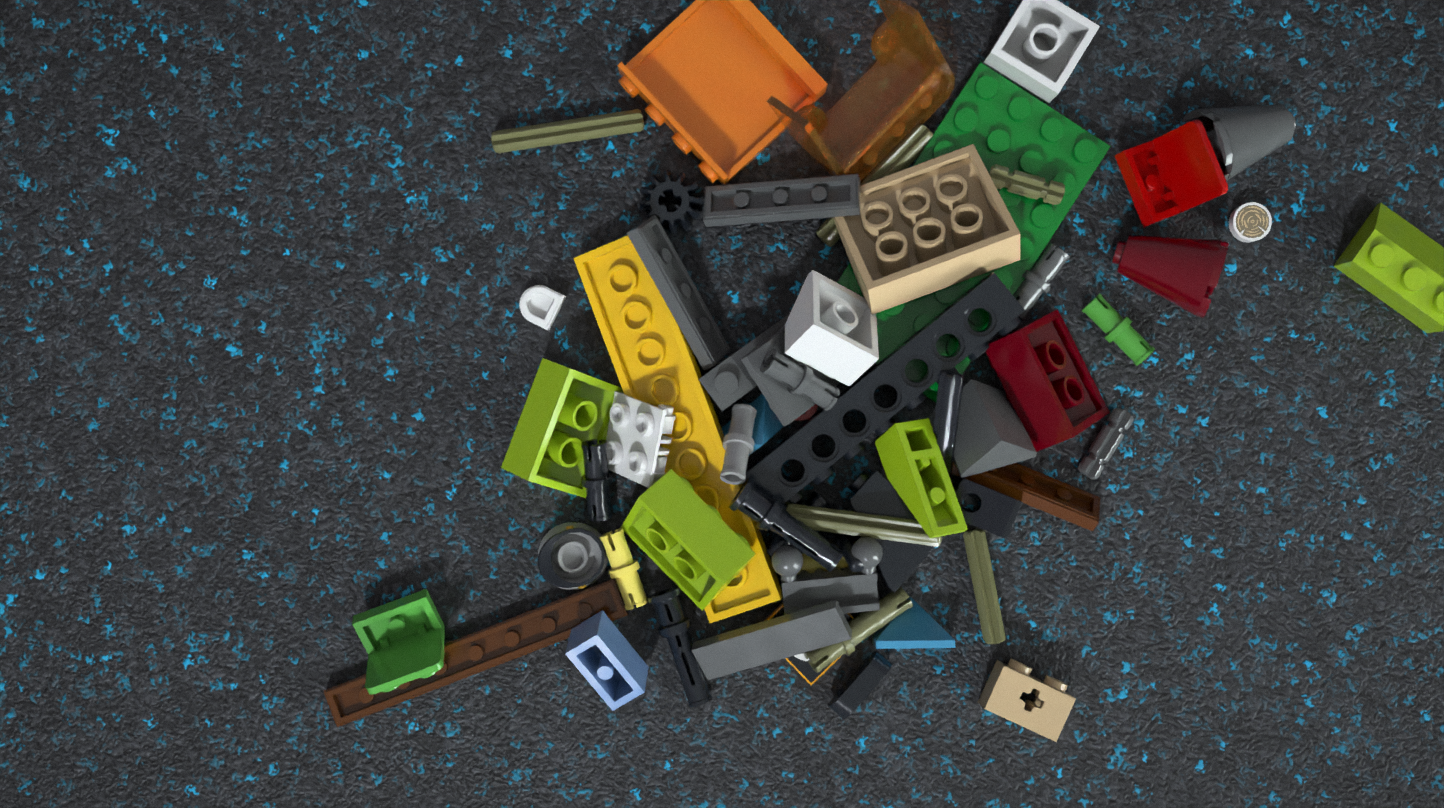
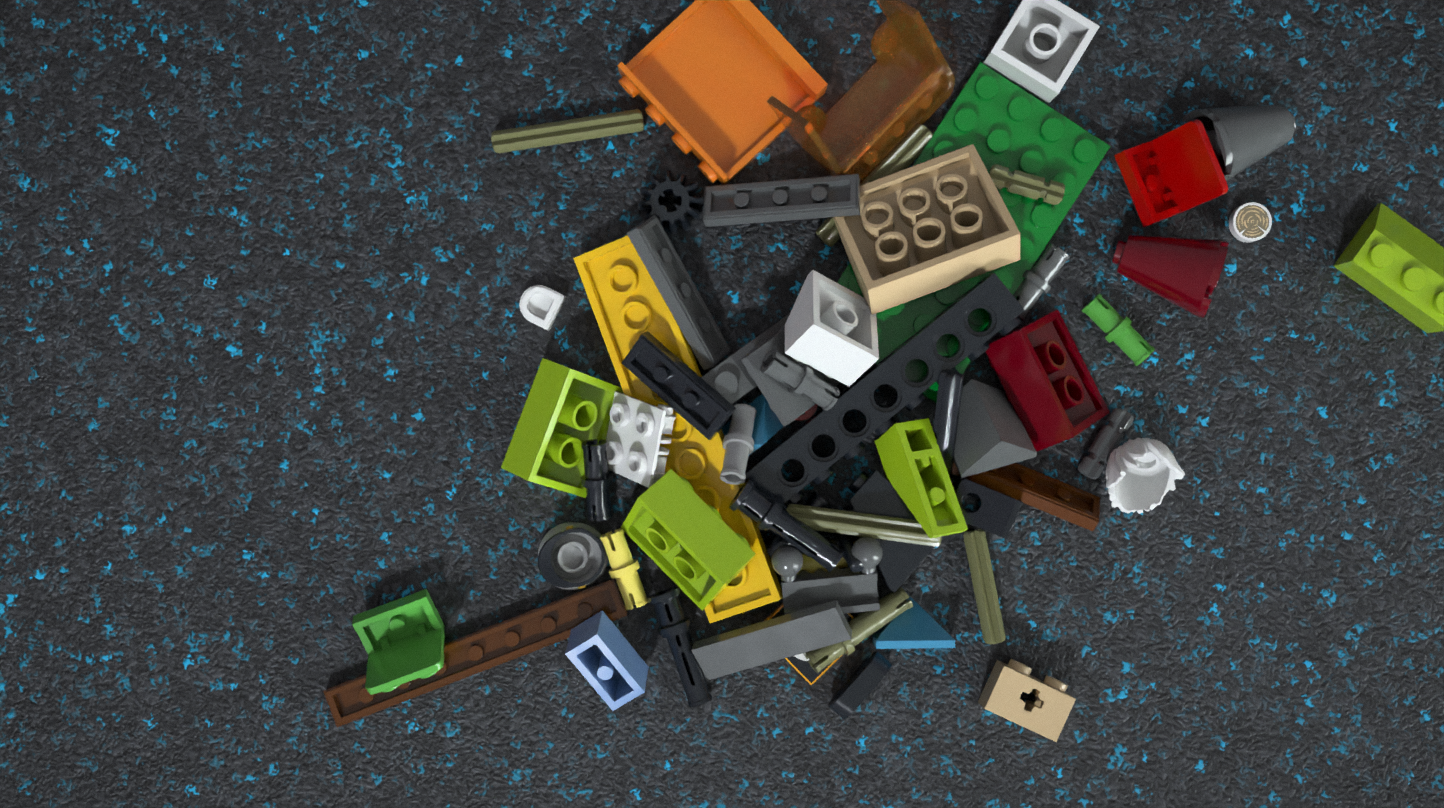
none -> black tile [622,331,736,440]
none -> white hair [1106,437,1185,514]

